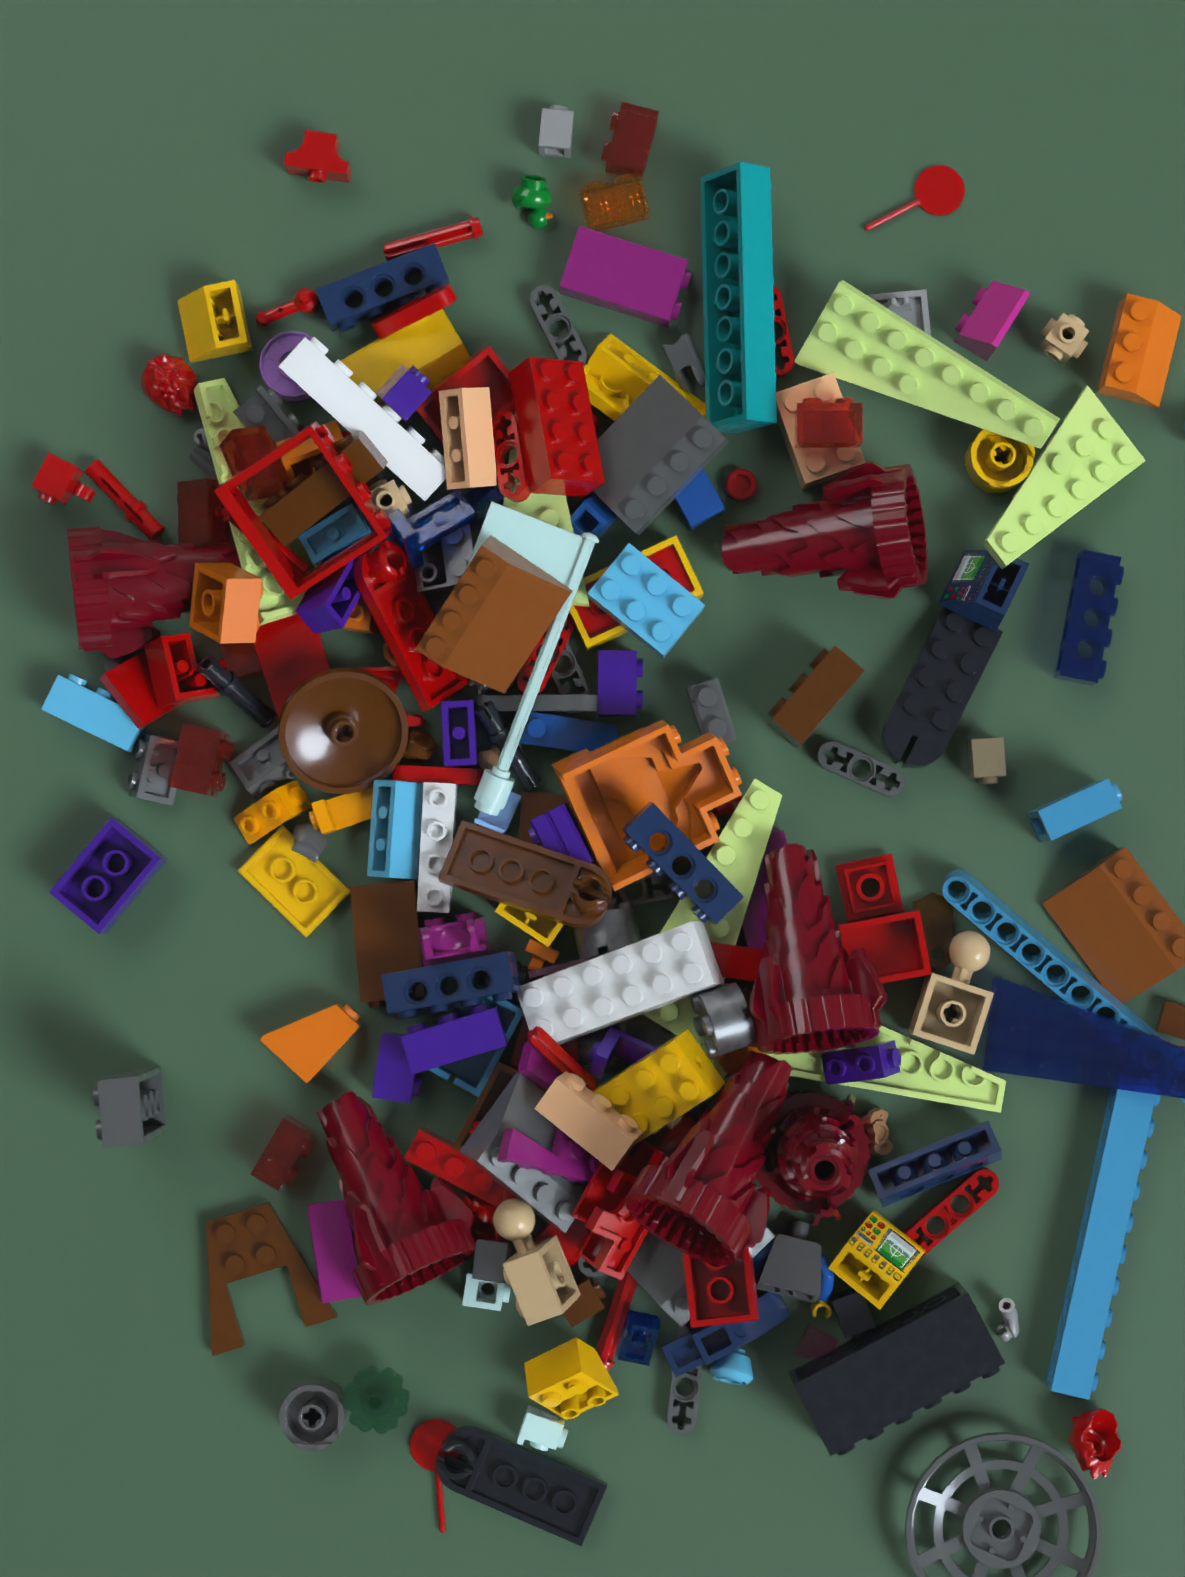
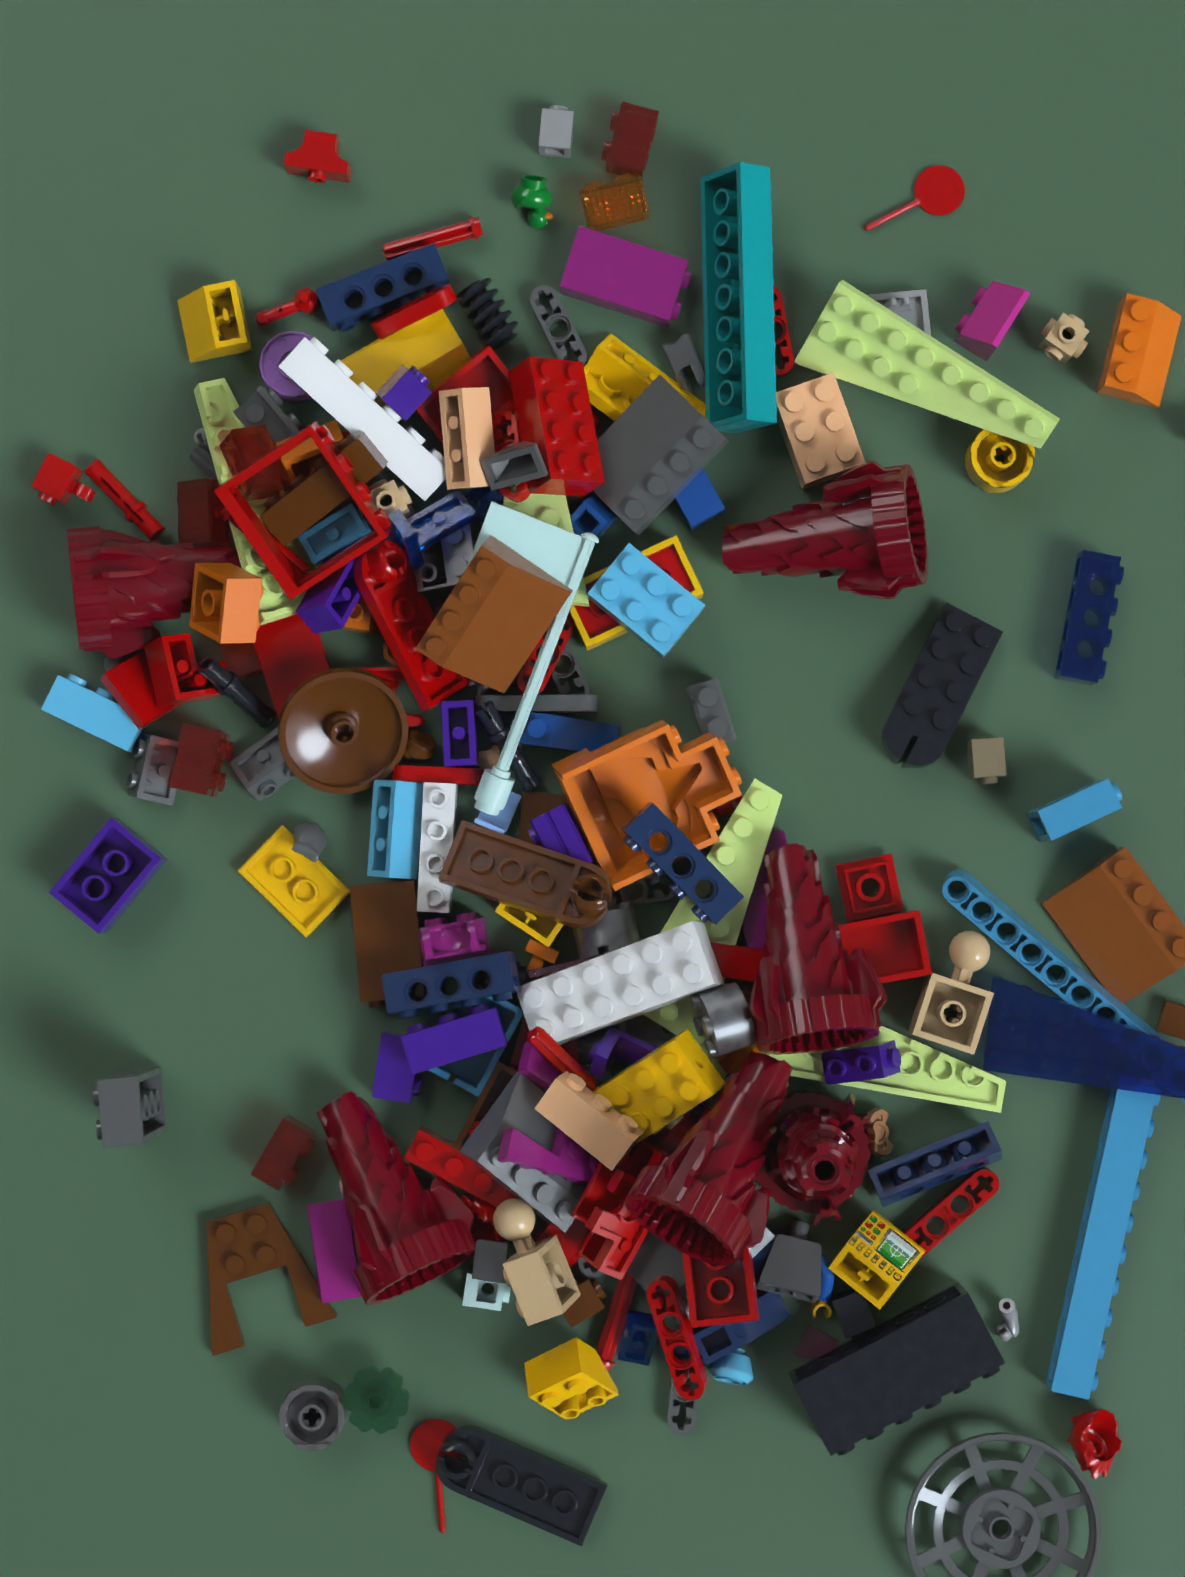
red hair [141,353,198,417] -> none
light orange bracket [234,780,312,844] -> none
orange slope [260,1003,363,1083] -> none
light orange bracket [309,787,373,835] -> none
light aqua brick [517,1405,568,1451] -> none
dark purple brick [598,650,643,717] -> none
red tile [725,468,757,502] -> none
reddish brown piece [768,646,865,749] -> none
clear red brick [795,398,863,448] -> none
dark grey beam [816,741,905,797] -> none
dark brown piece [913,892,953,969] -> none
dark blue slope [938,550,1029,632] -> none
yellowish green wing [983,385,1146,569] -> none
none -> black piece [457,278,518,351]
none -> dark grey slope [480,441,548,491]
none -> red beam [646,1275,708,1401]

